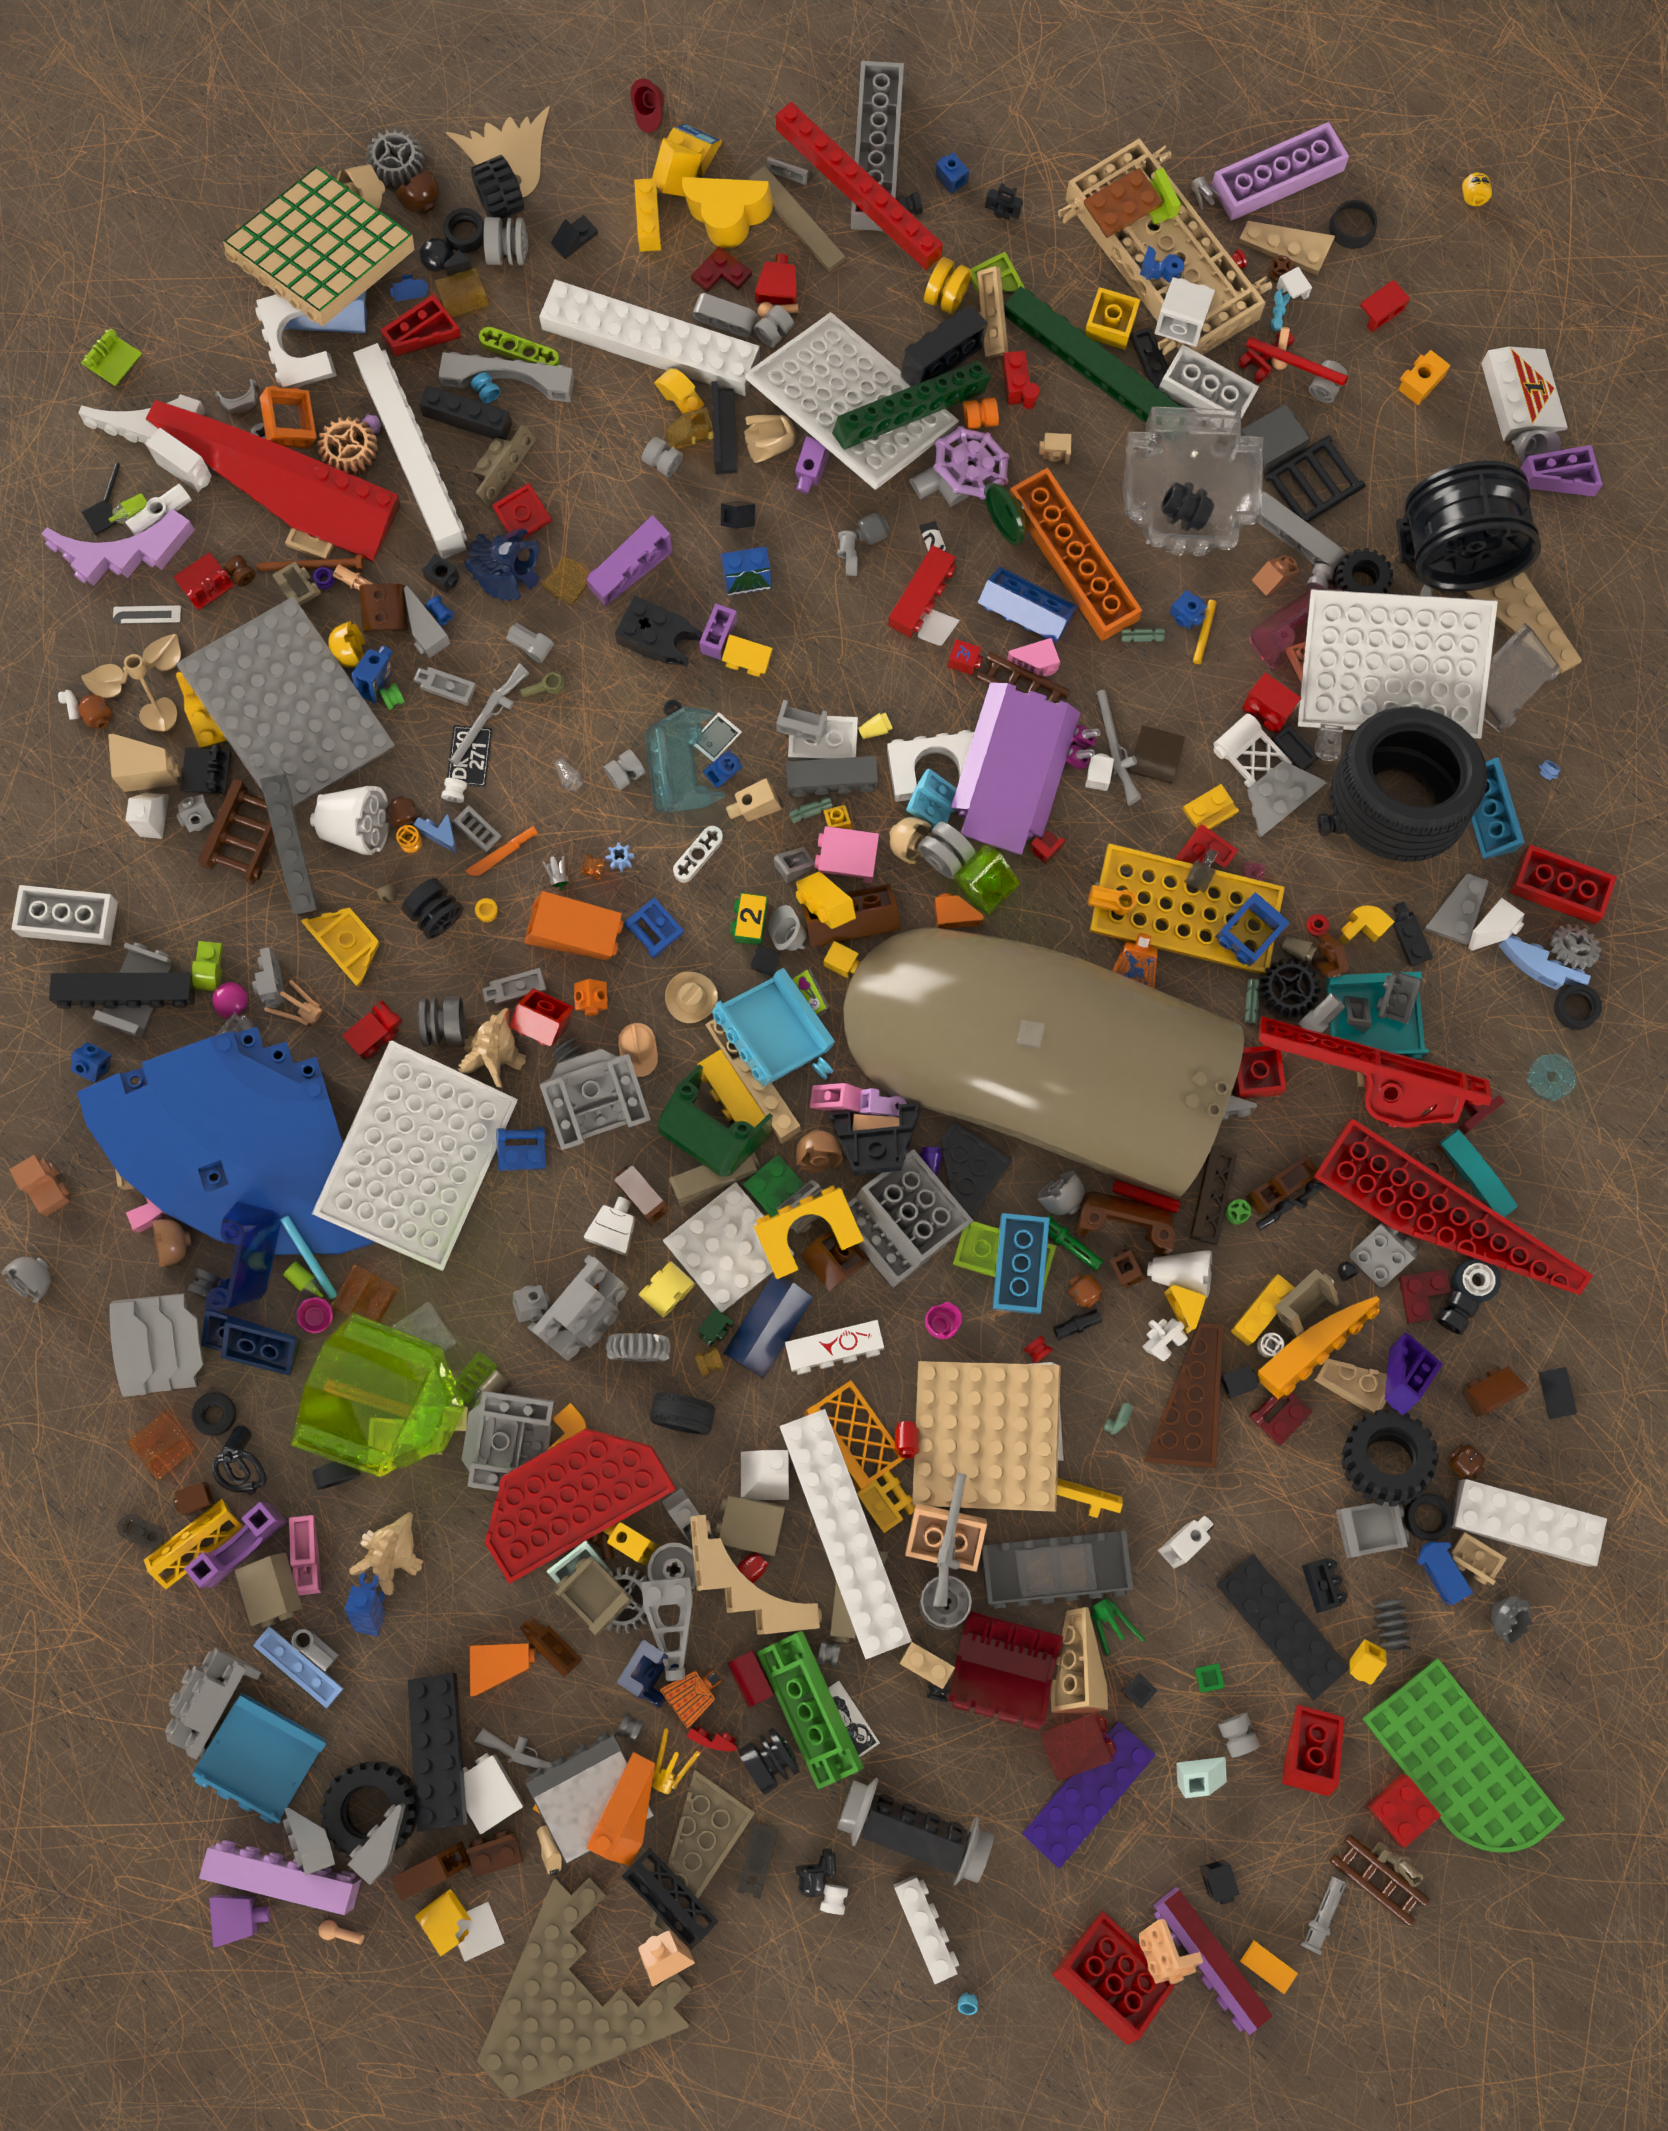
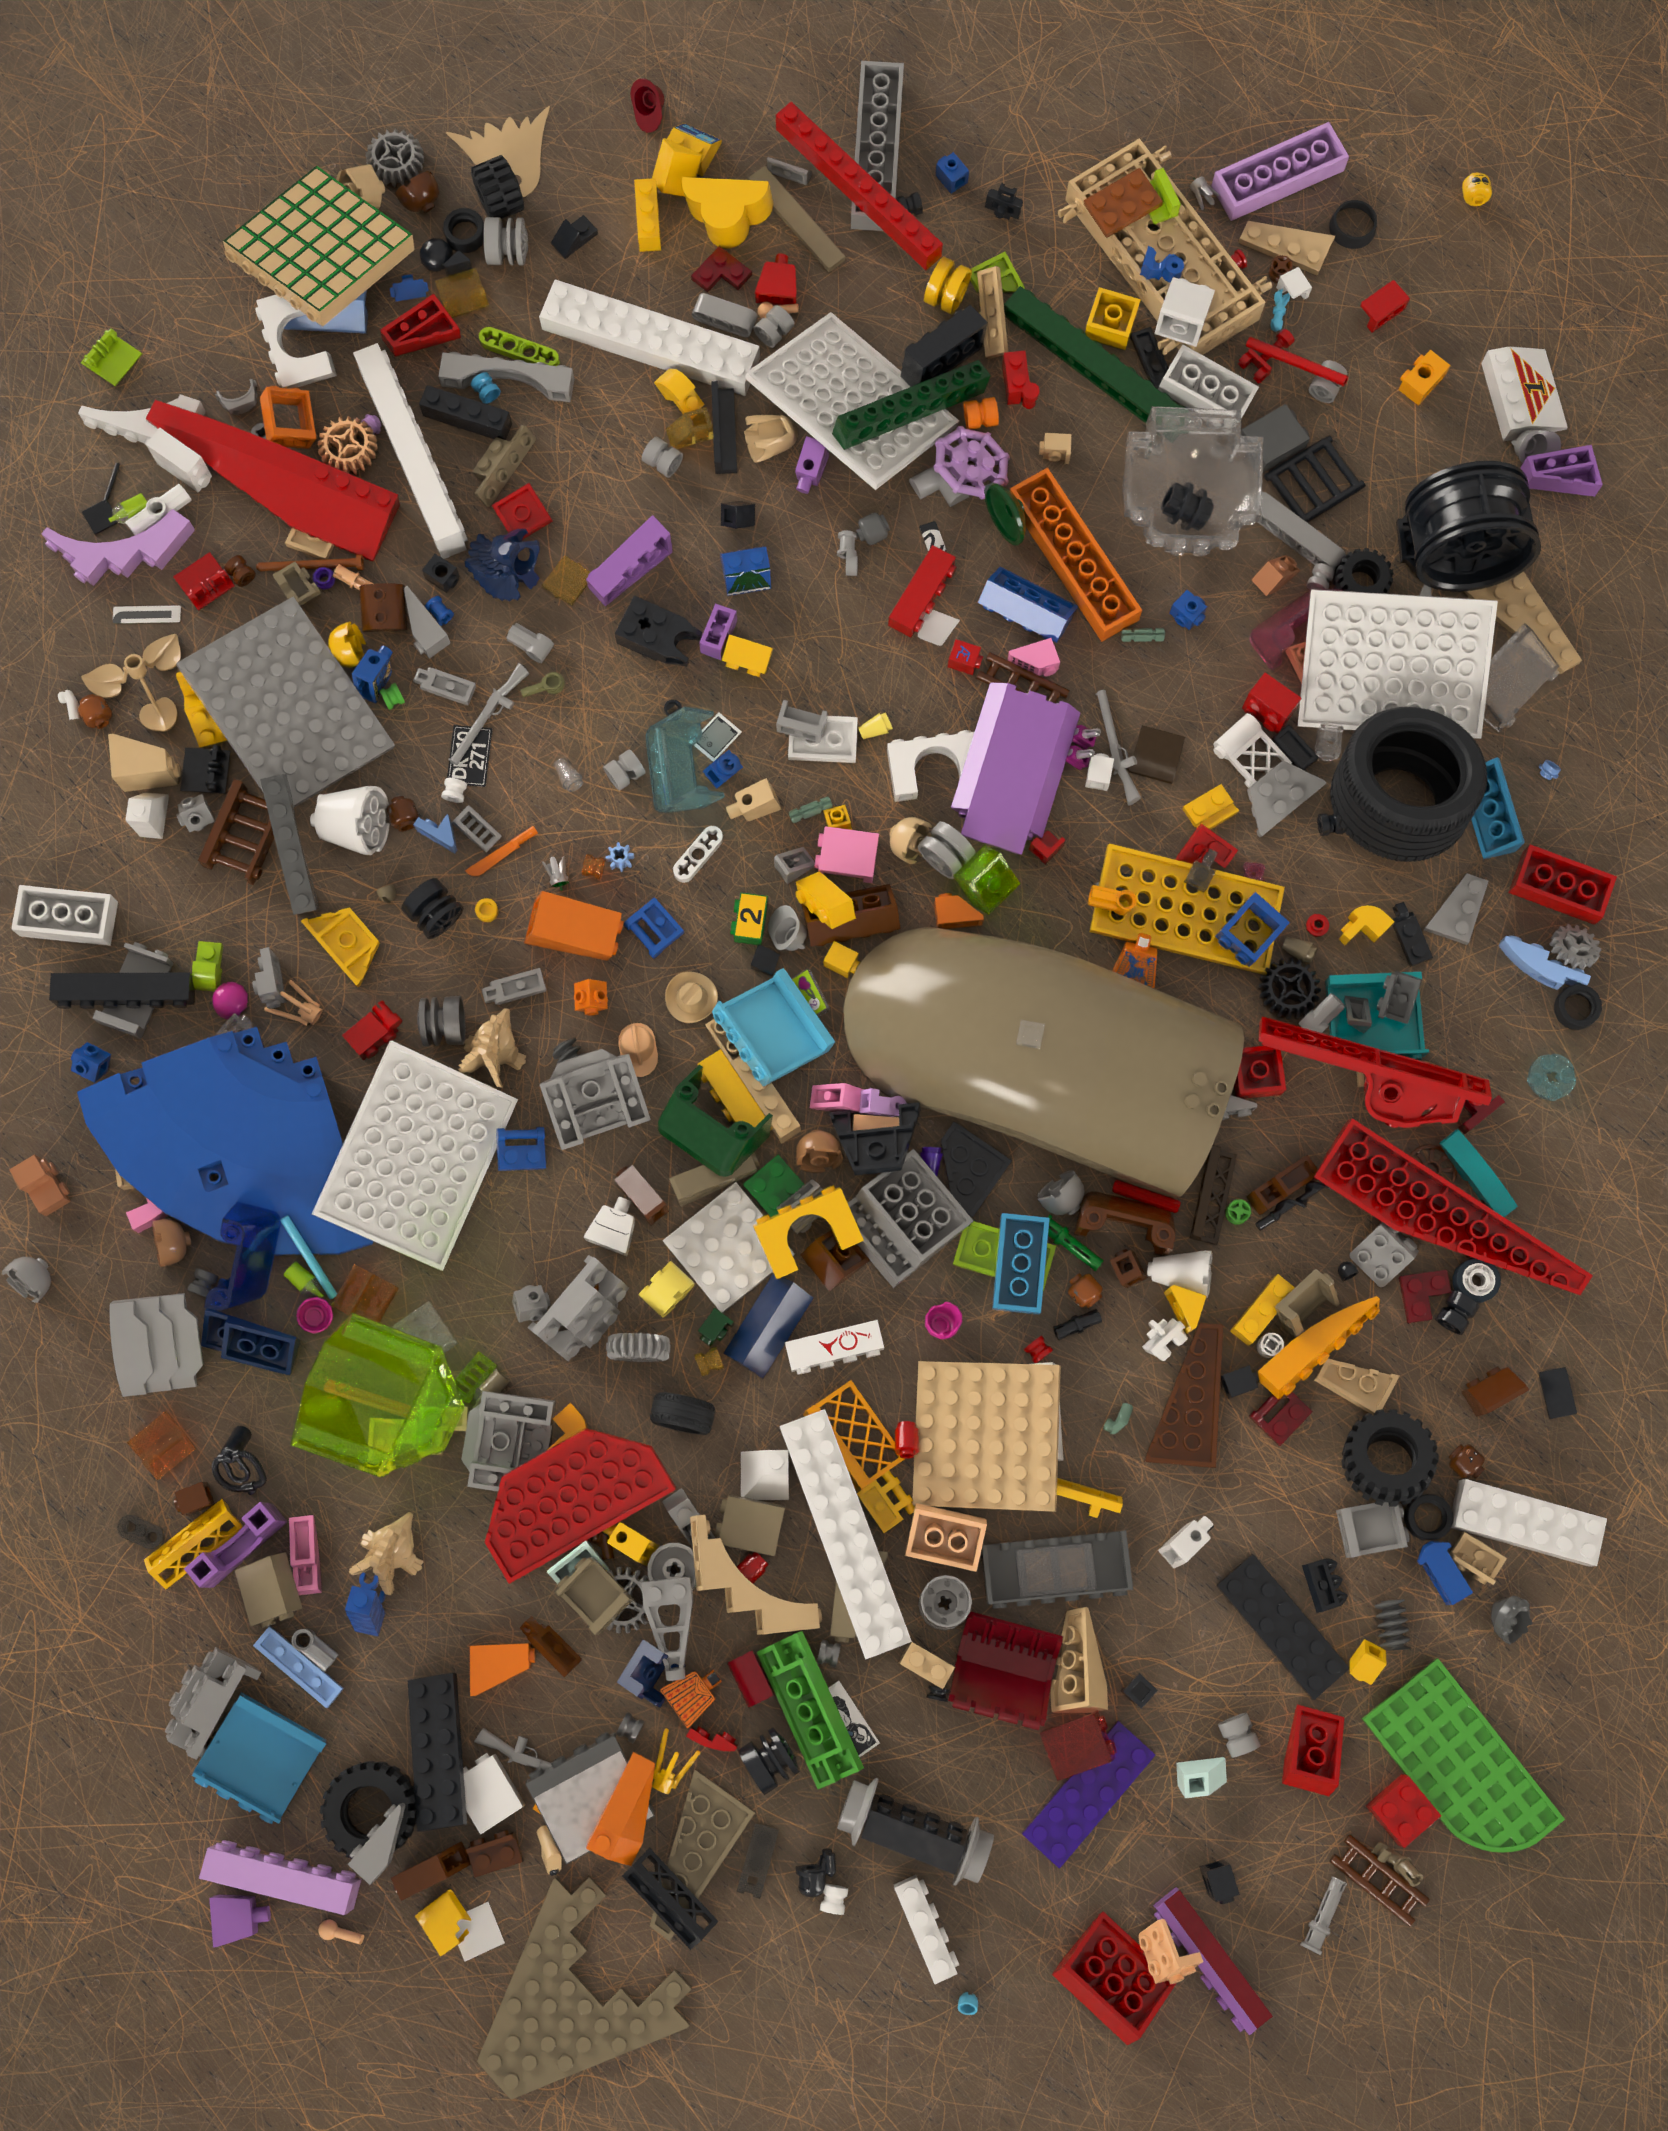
black tyre [192,1392,236,1436] -> none
light grey slope [283,1808,335,1875] -> none
black tyre [312,1456,361,1490] -> none
light orange wheel [396,825,422,853] -> none
red brick [509,988,575,1047] -> none
light nougat torso [638,1931,695,1986] -> none
dark grey brick [786,756,878,797] -> none
medium azure bush [811,1057,834,1080] -> none
medium azure slope [906,769,957,829] -> none
light grey piece [933,1472,967,1607] -> none
green plant [1091,1598,1145,1656] -> none
yellow bar [1193,600,1217,664] -> none
green plate [1194,1663,1225,1693] -> none
light orange slope [1240,1941,1298,1994] -> none
sand green axle [1244,979,1261,1024] -> none
light nougat bar [1271,327,1290,370] -> none
reddish brown bracket [1312,933,1349,978] -> none
dark purple wedge [1384,1332,1443,1415] -> none
white slope [1468,898,1524,951] -> none

